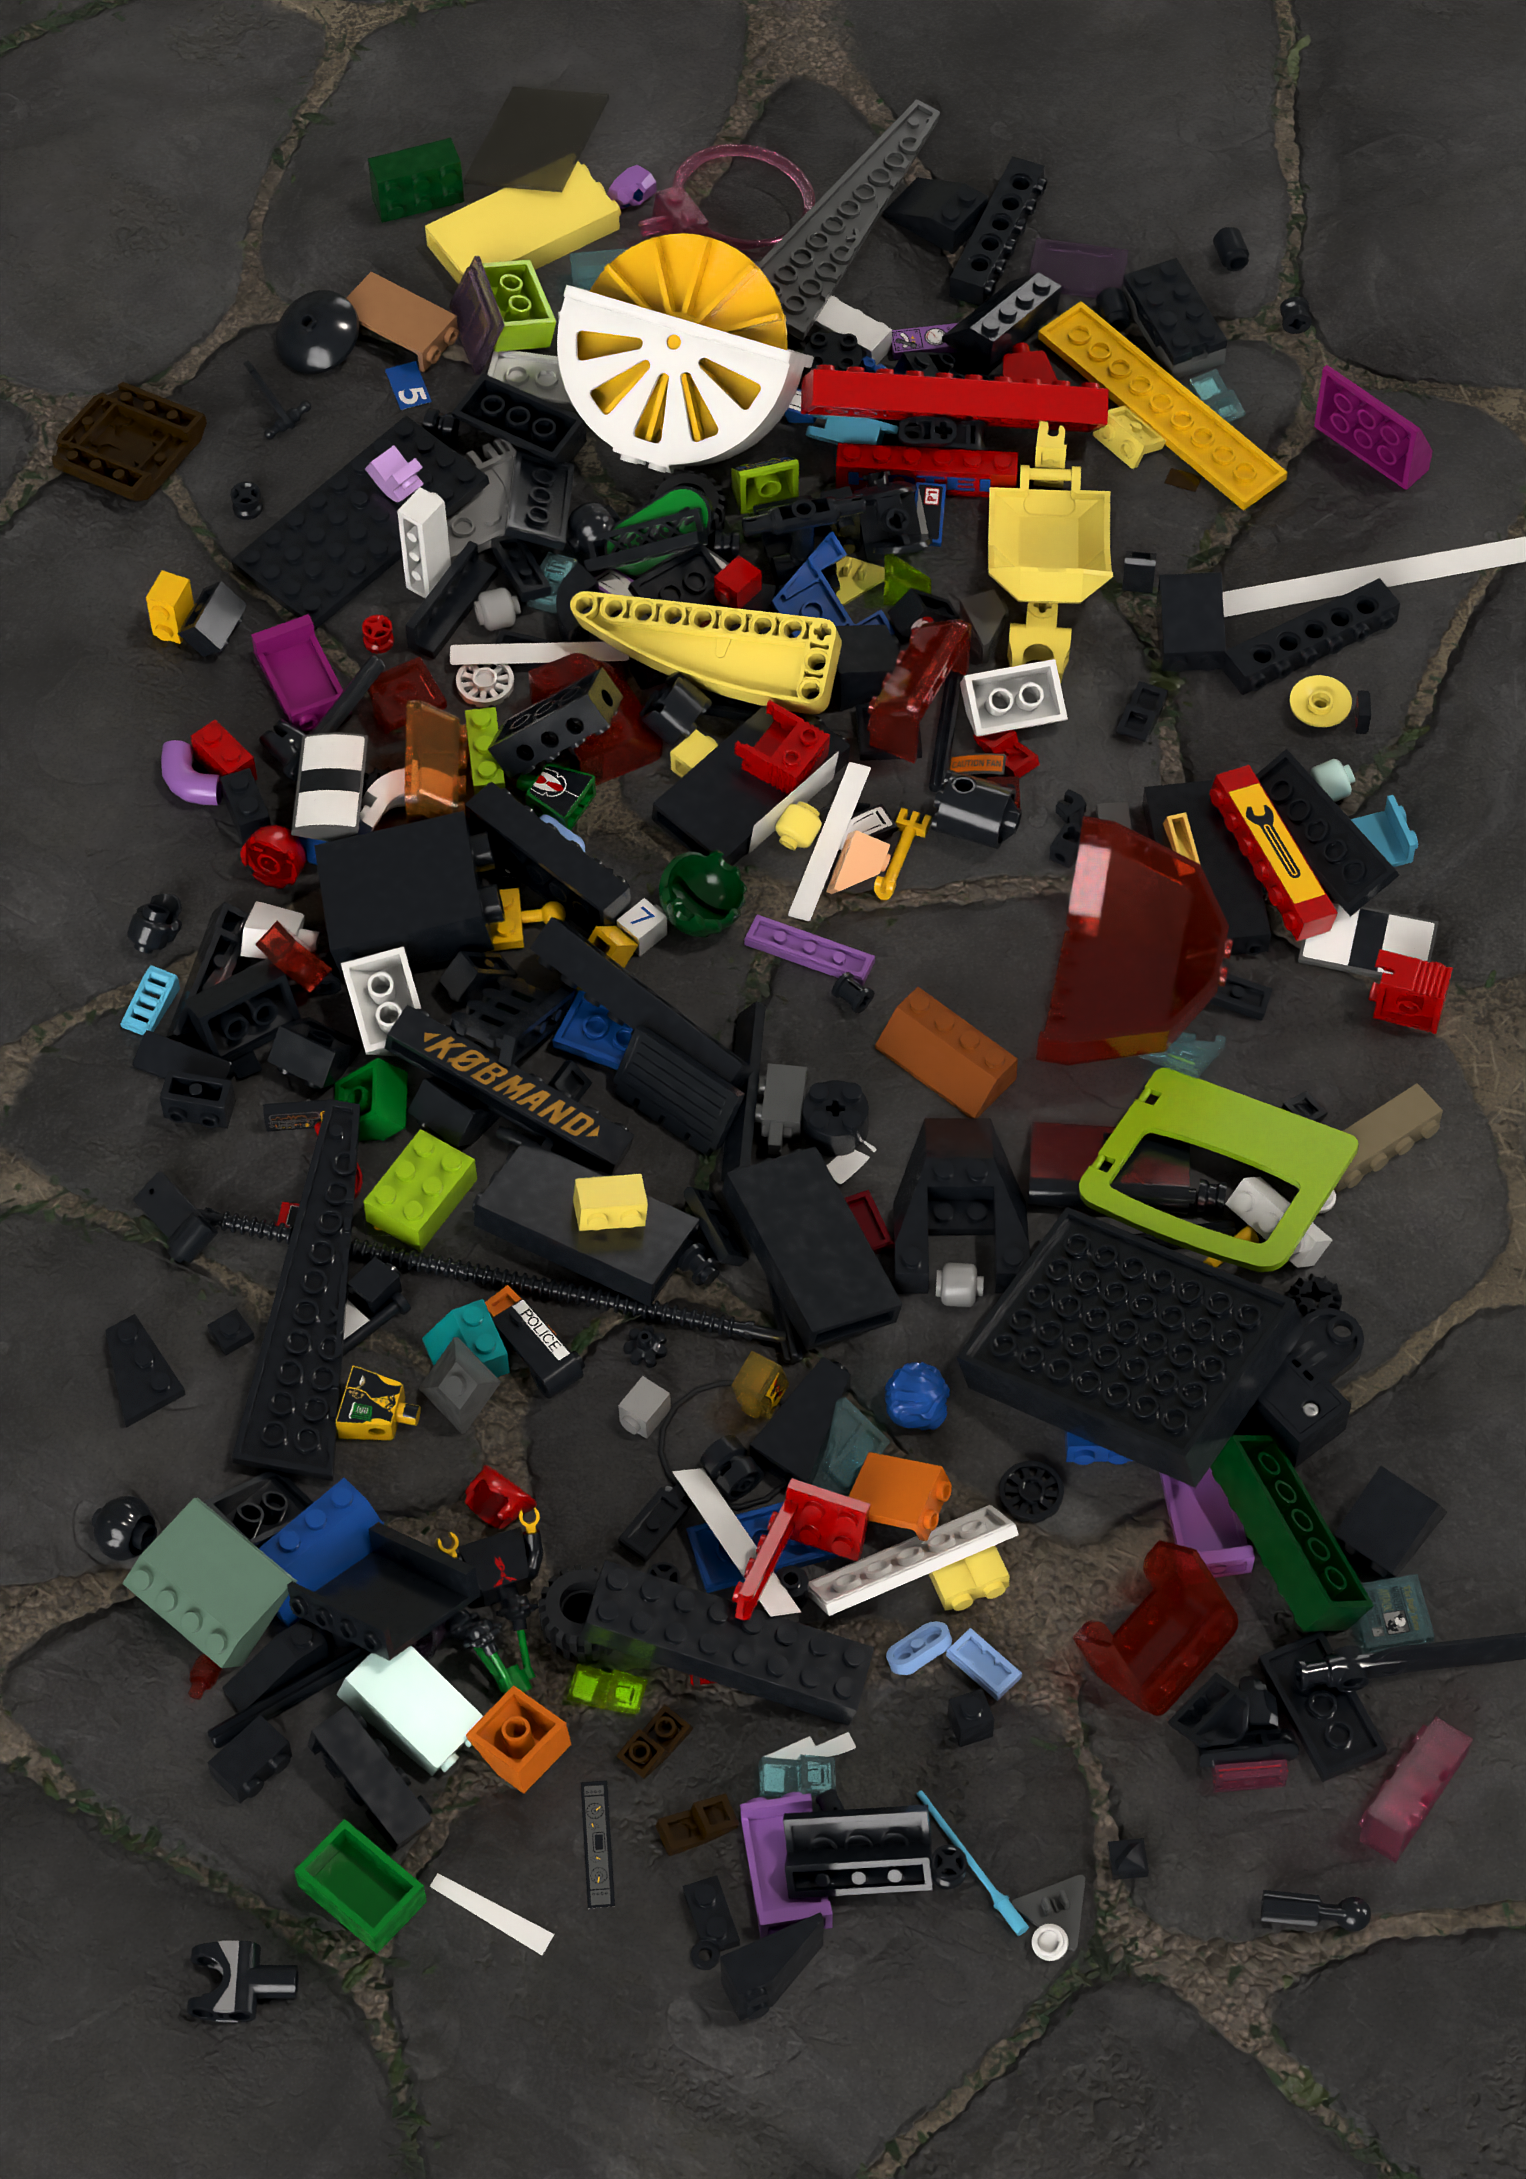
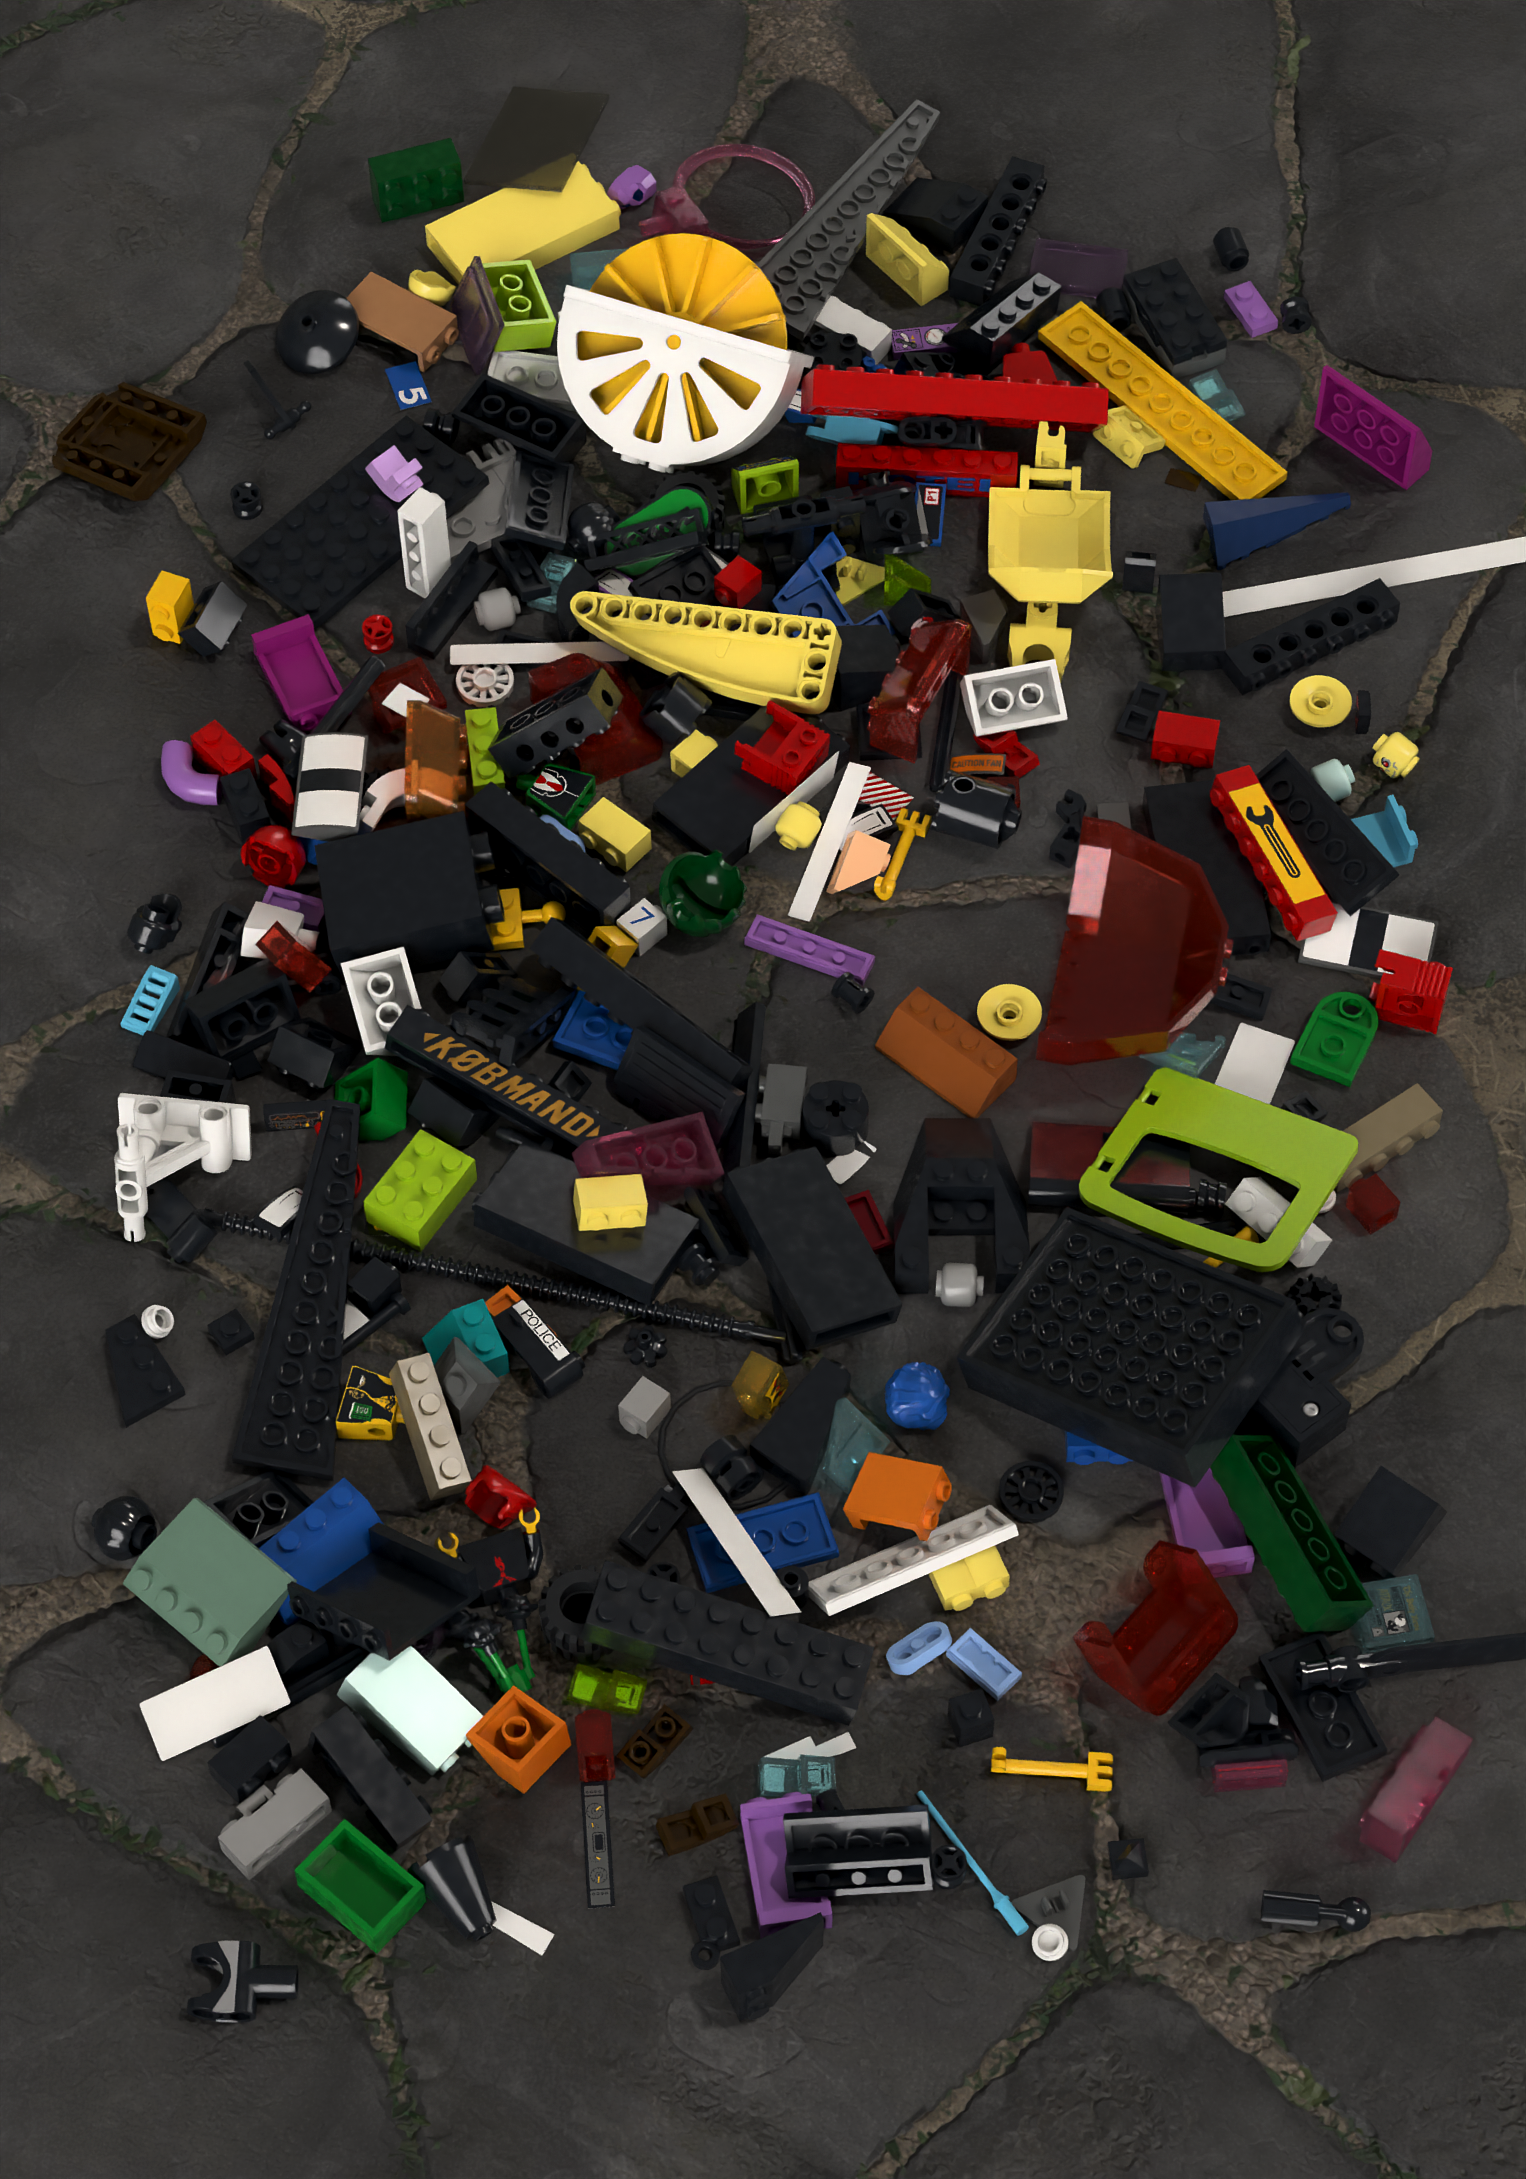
red bracket [732,1478,871,1620] -> none
light yellow piece [1163,812,1201,874] -> none
none -> white plate [114,1093,252,1242]
none -> white sticker [140,1646,290,1761]
none -> white plate [141,1305,174,1339]
none -> light grey piece [218,1768,332,1880]
none -> slope [254,1185,303,1239]
none -> red slope [258,754,295,822]
none -> medium lavender plate [262,885,325,932]
none -> white sticker [381,683,430,720]
none -> brick [389,1353,472,1501]
none -> black cone [407,1835,497,1942]
none -> light yellow helmet [408,270,457,307]
none -> clear pink wedge [572,1112,724,1185]
none -> clear red brick [575,1709,615,1782]
none -> light yellow brick [578,797,652,872]
none -> sticker [859,772,914,820]
none -> light yellow slope [866,213,949,306]
none -> light yellow dish [977,984,1042,1041]
none -> yellow hinge [991,1747,1113,1792]
none -> red piece [1151,711,1220,768]
none -> dark blue wedge [1203,492,1351,570]
none -> white sticker [1215,1023,1295,1104]
none -> medium lavender plate [1224,281,1278,338]
none -> green plate [1290,992,1378,1087]
none -> clear red brick [1346,1174,1400,1235]
none -> light yellow head [1372,732,1420,778]

